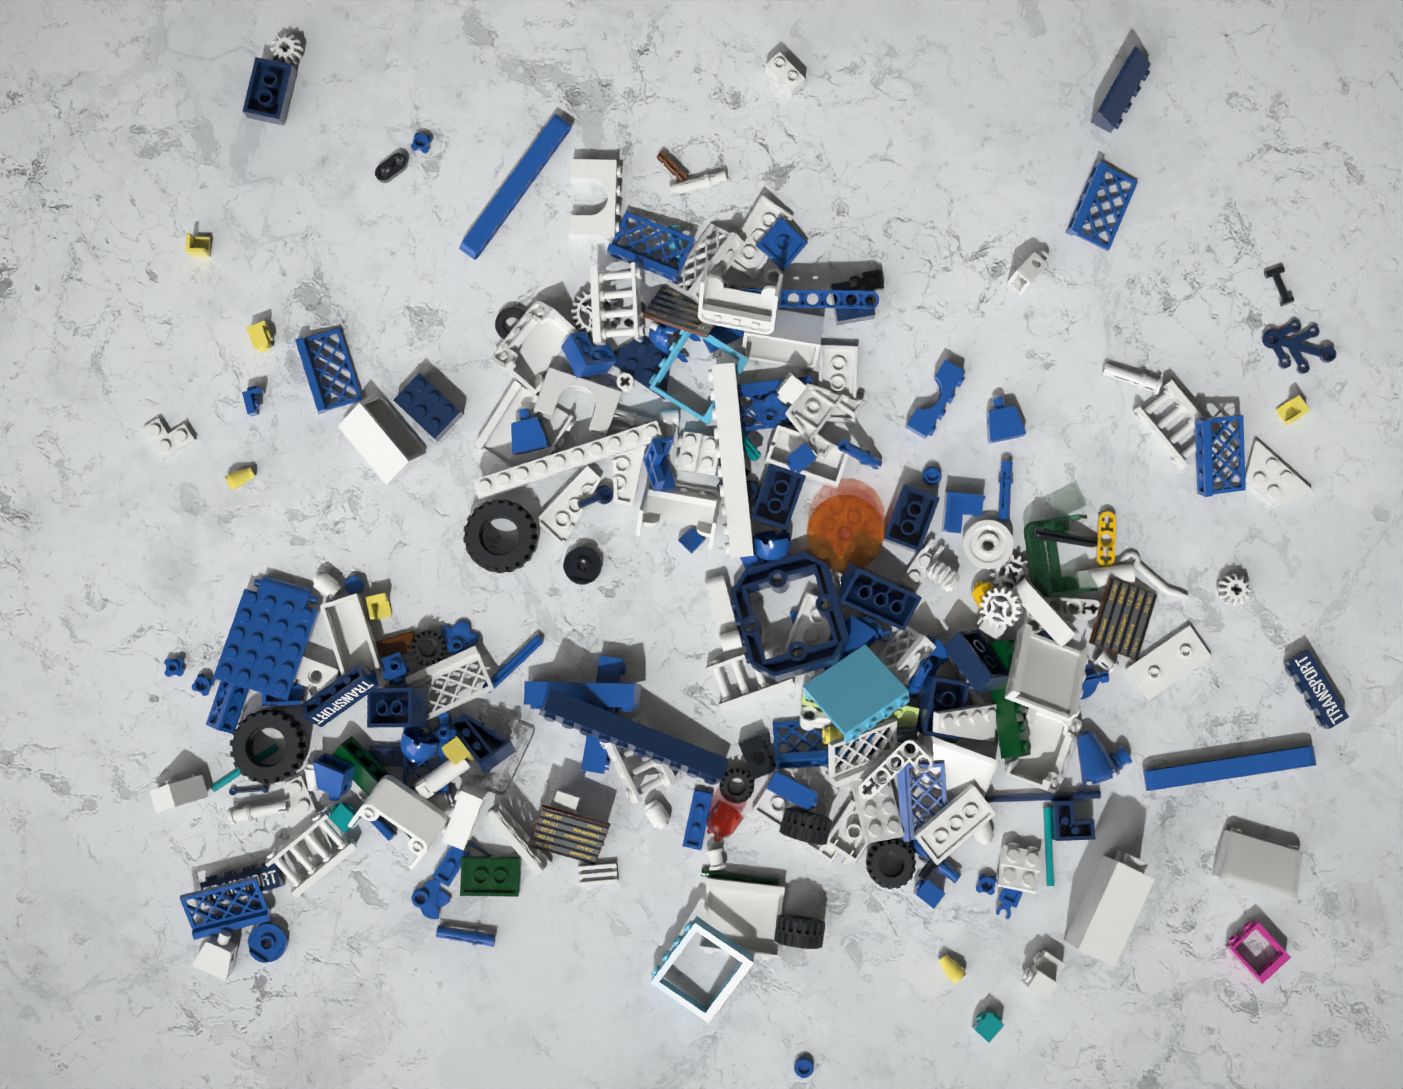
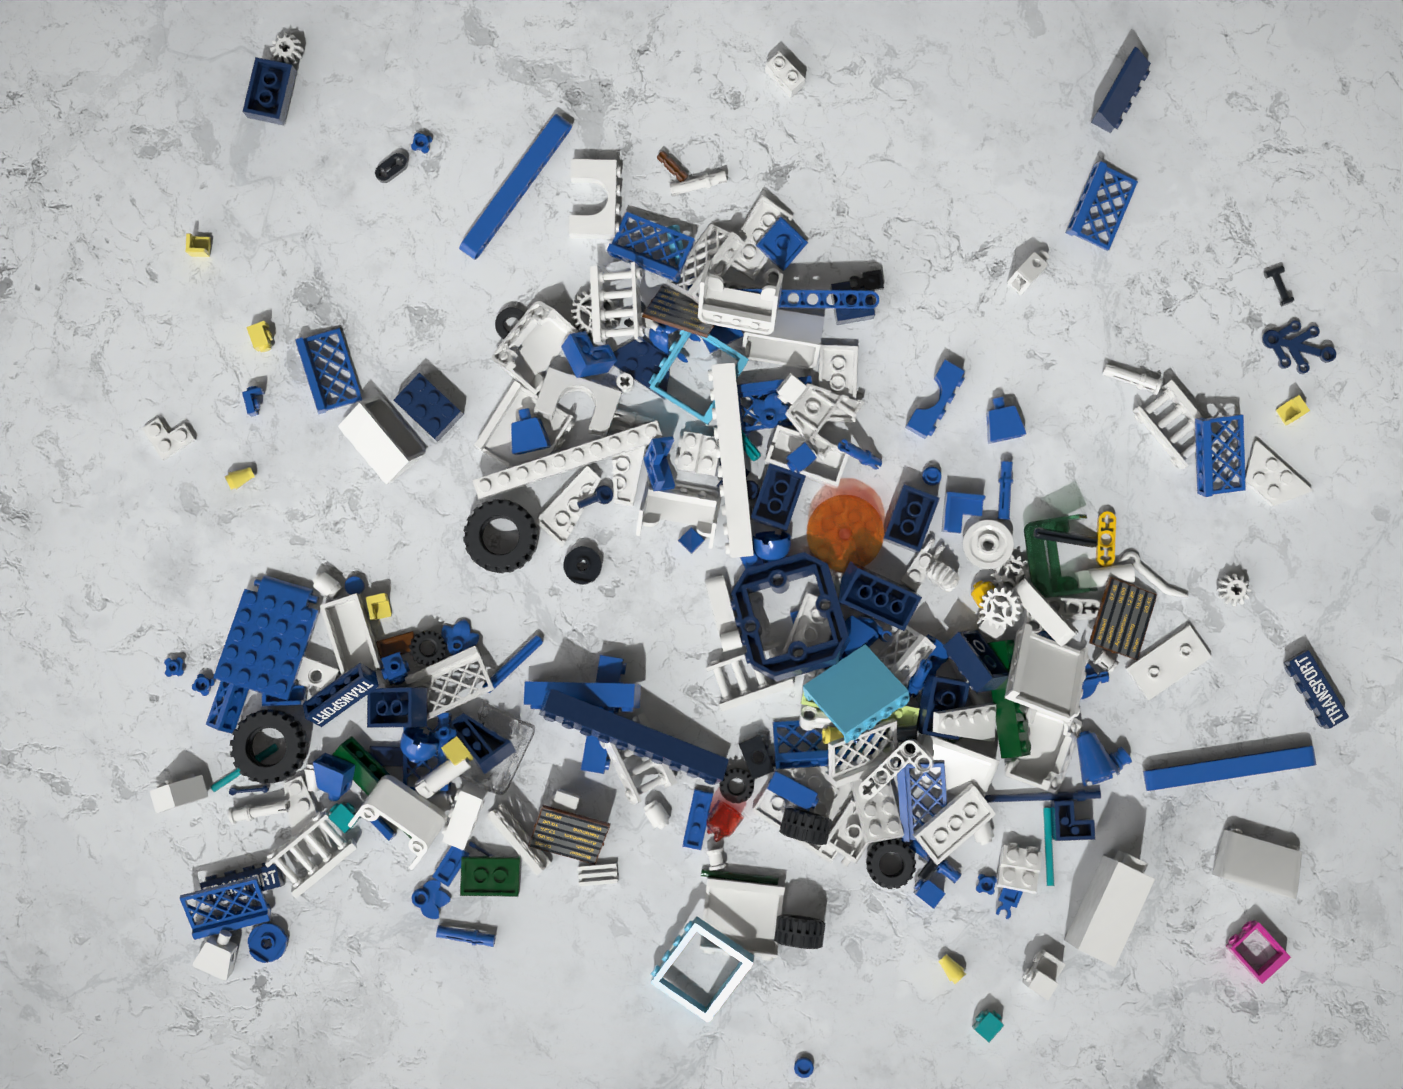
white piece [659,410,679,448] -> none

